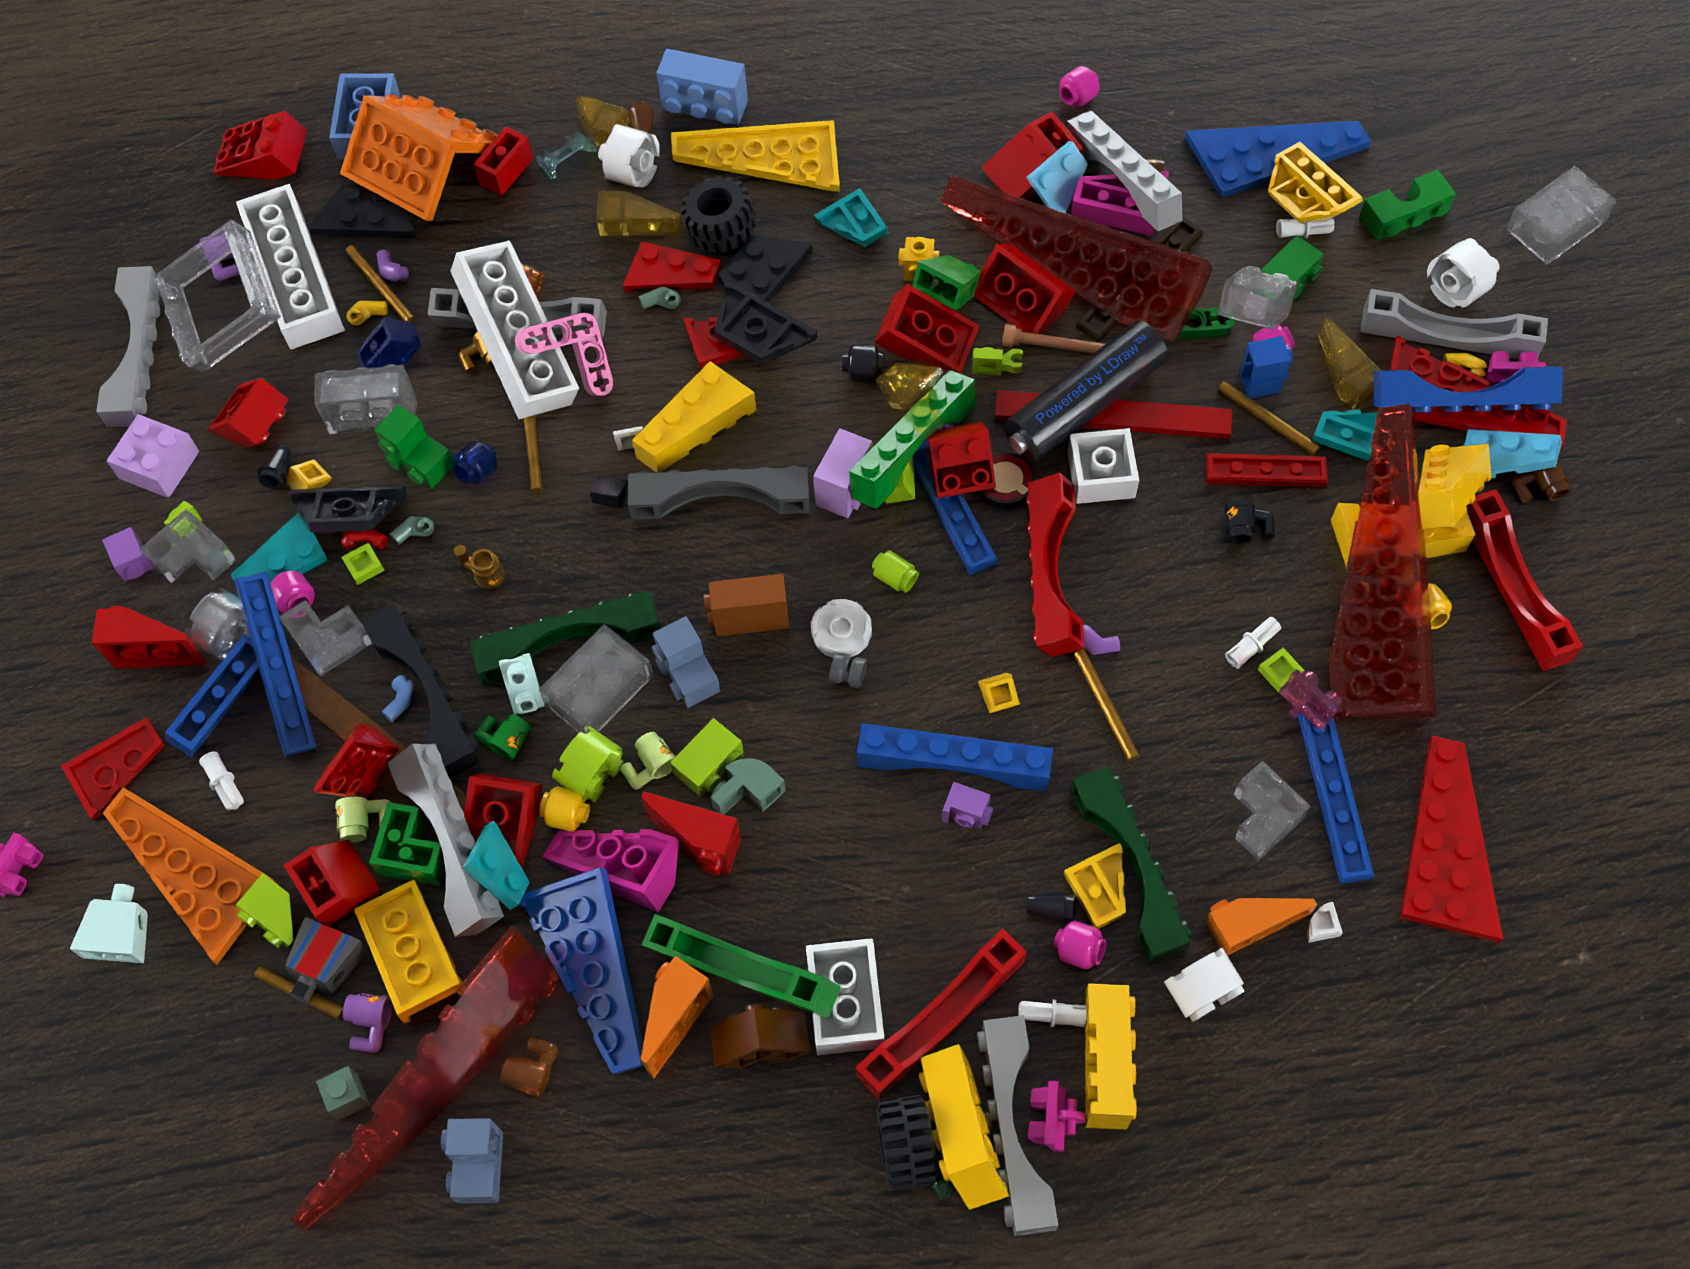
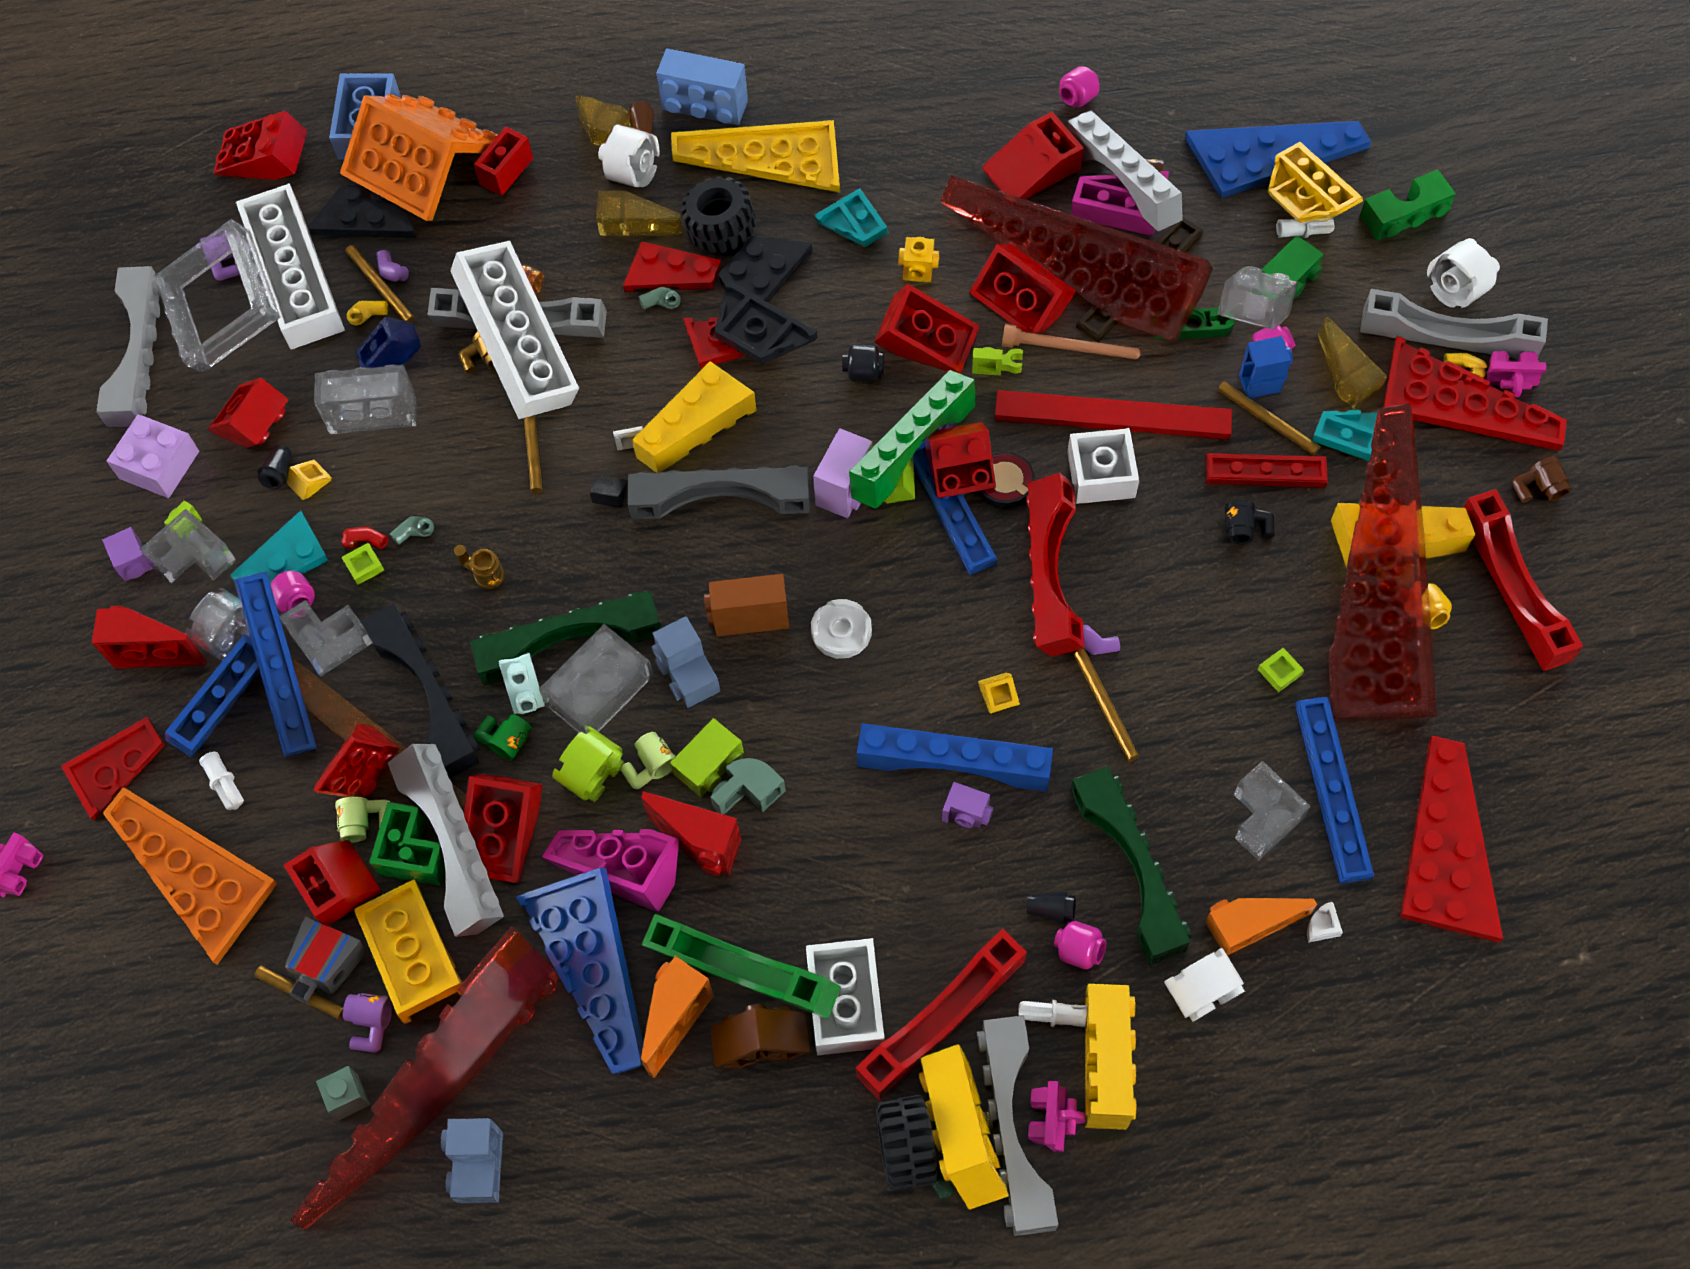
light aqua torso [70,884,148,963] -> none
lime slope [235,873,293,948] -> none
black wing [289,485,407,533] -> none
green brick [374,405,455,489] -> none
medium blue arm [381,675,414,723] -> none
clear blue head [453,441,498,485] -> none
teal wing [462,821,530,910] -> none
clear orange piece [500,1036,558,1097] -> none
bright pink beam [515,313,613,396] -> none
clear light blue piece [536,130,597,180] -> none
yellow head [540,786,590,832] -> none
dark grey wheel [829,652,867,689] -> none
lime brick [872,550,919,593] -> none
clear yellow slope [875,363,943,411] -> none
green torso [912,255,981,310] -> none
black piece [1004,321,1168,463] -> none
medium azure wing [1026,141,1088,221] -> none
yellow wing [1064,843,1126,929] -> none
white axle [1225,617,1281,669] -> none
clear pink hips [1279,669,1342,731] -> none
blue arch [1373,366,1563,413] -> none
yellow wedge [1418,444,1492,529] -> none
medium azure wing [1464,429,1562,478] -> none
clear brick [1506,165,1617,265] -> none

